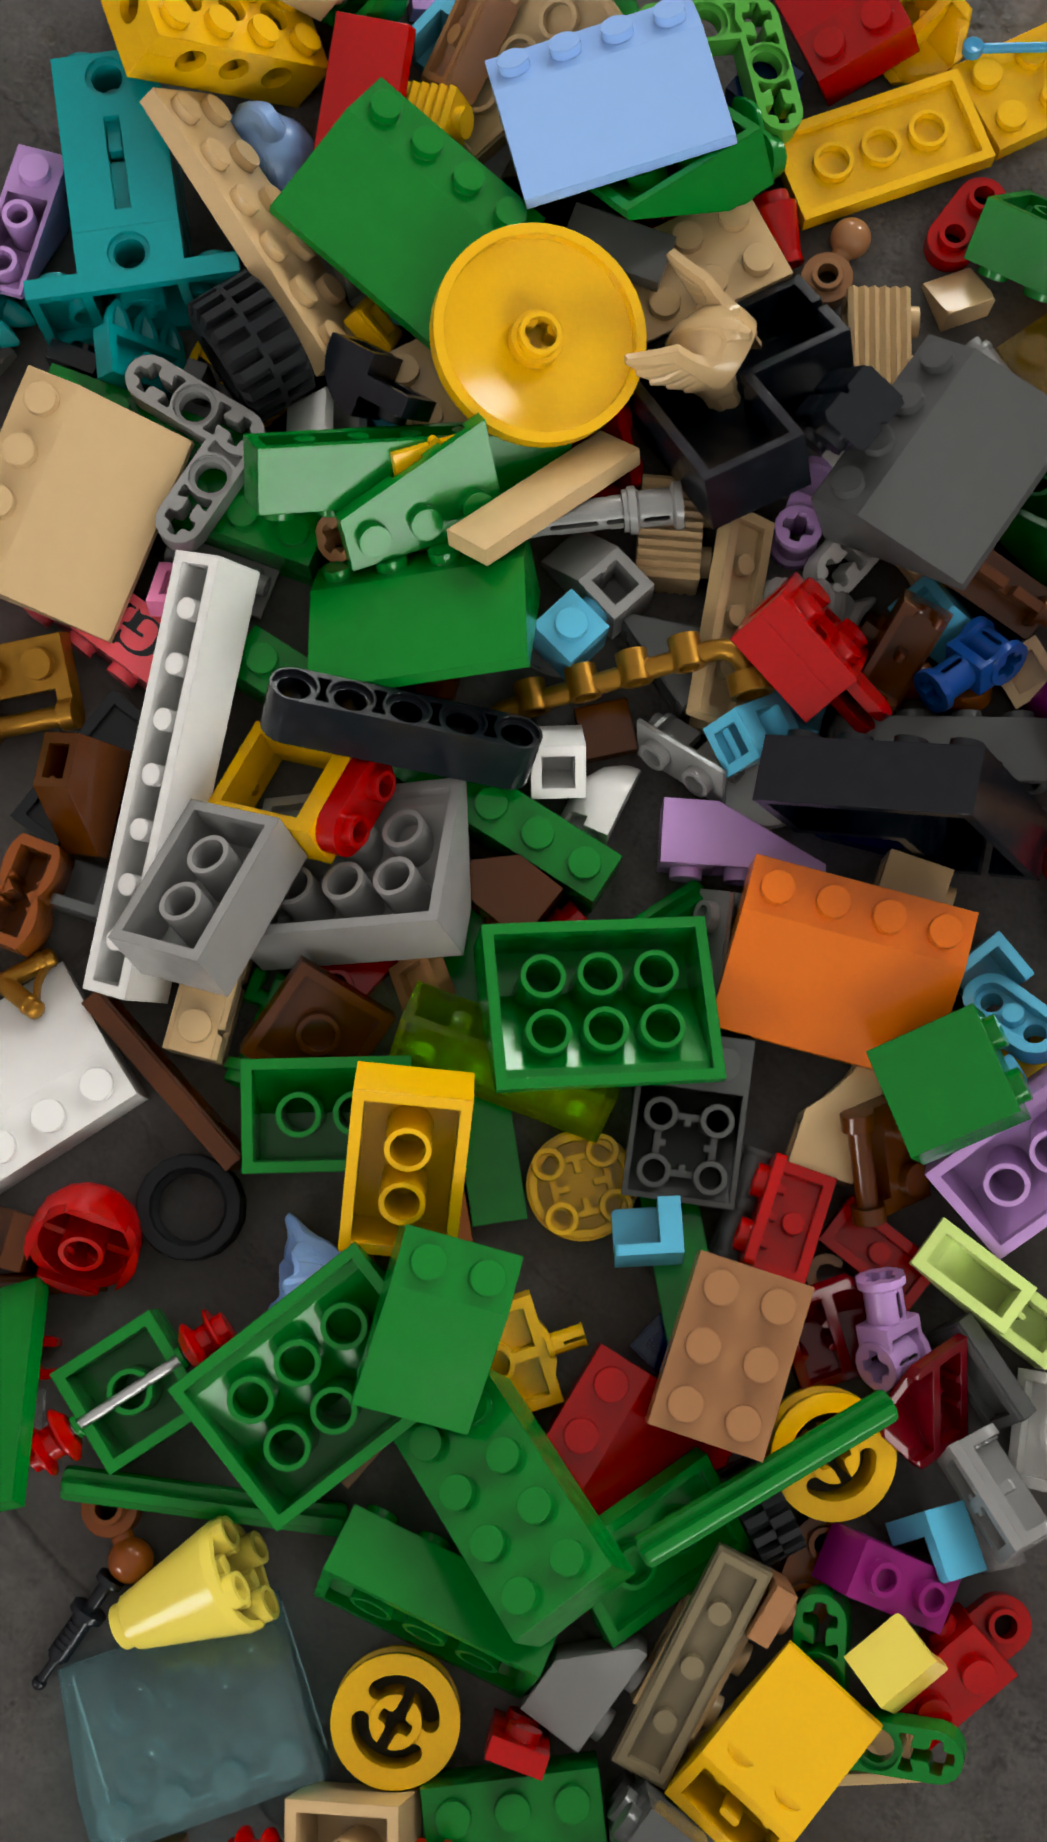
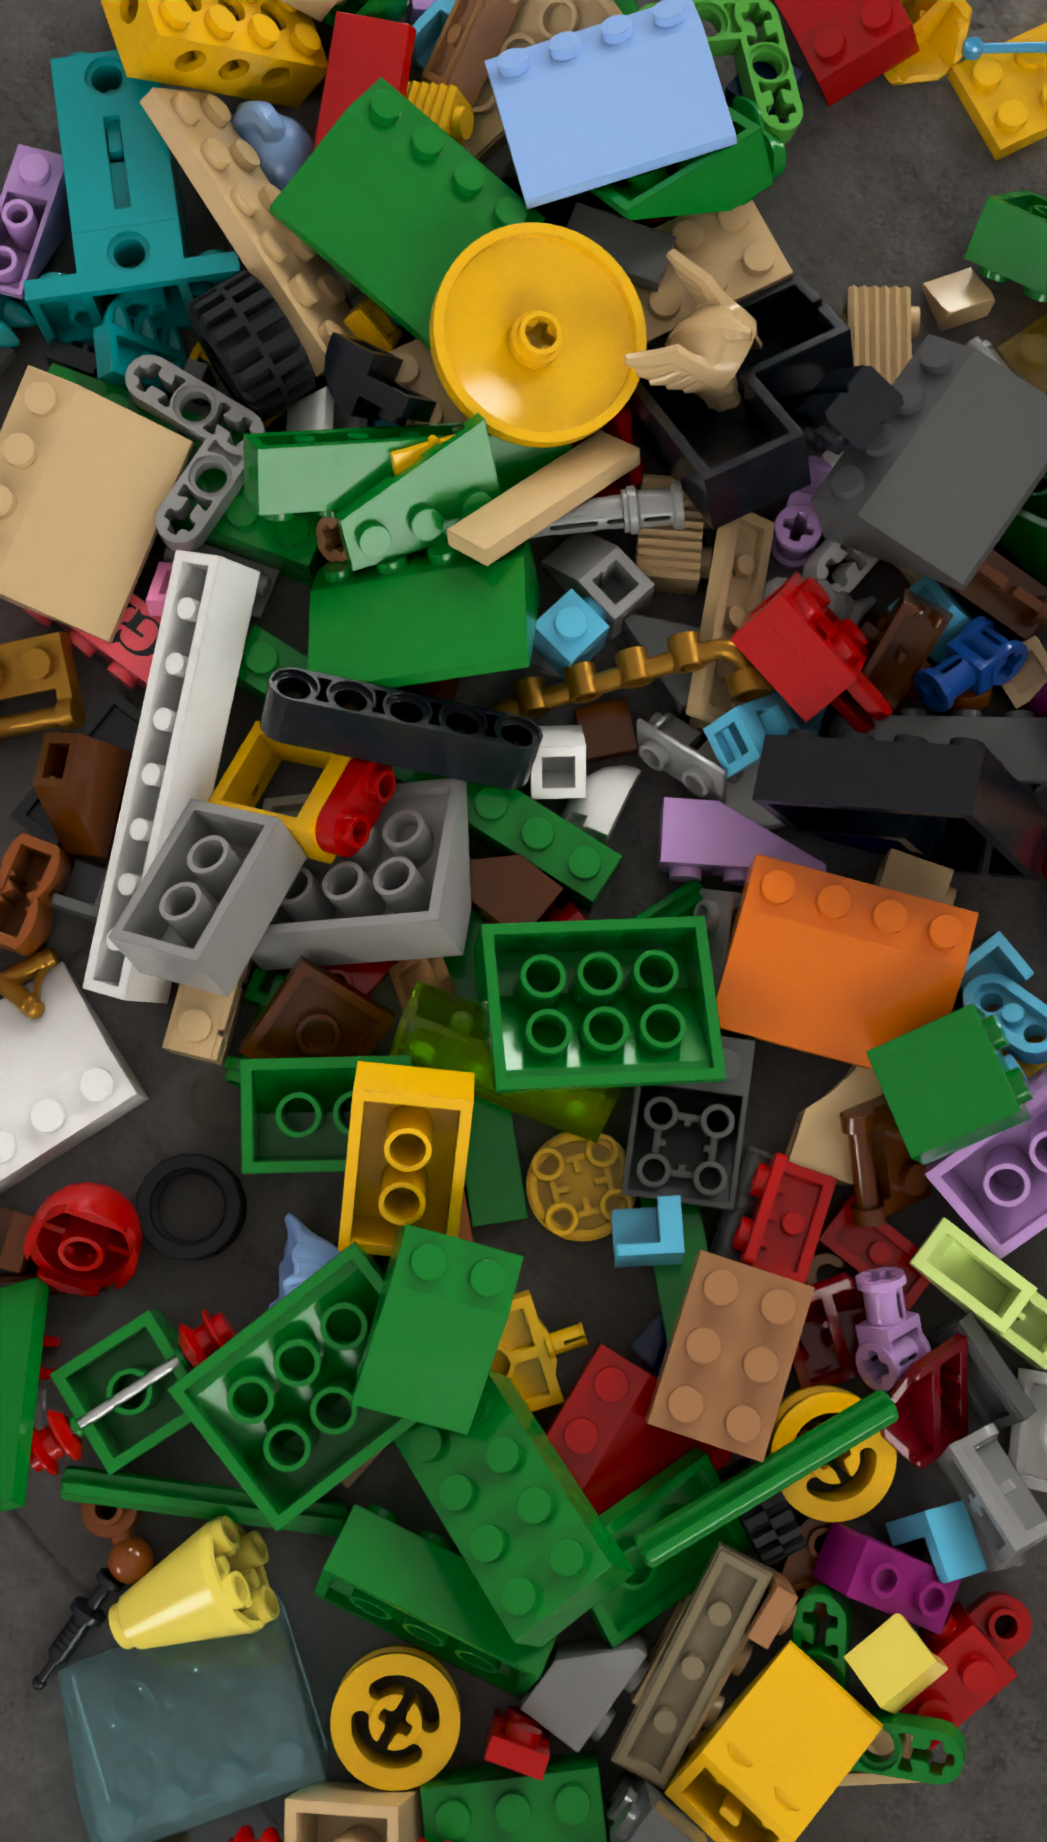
reddish brown tile [81,992,242,1171] -> none
red cone [752,188,804,270] -> none
yellow plate [780,68,996,231] -> none
medium nougat plate [801,217,871,309] -> none
red plate [923,177,1006,273] -> none

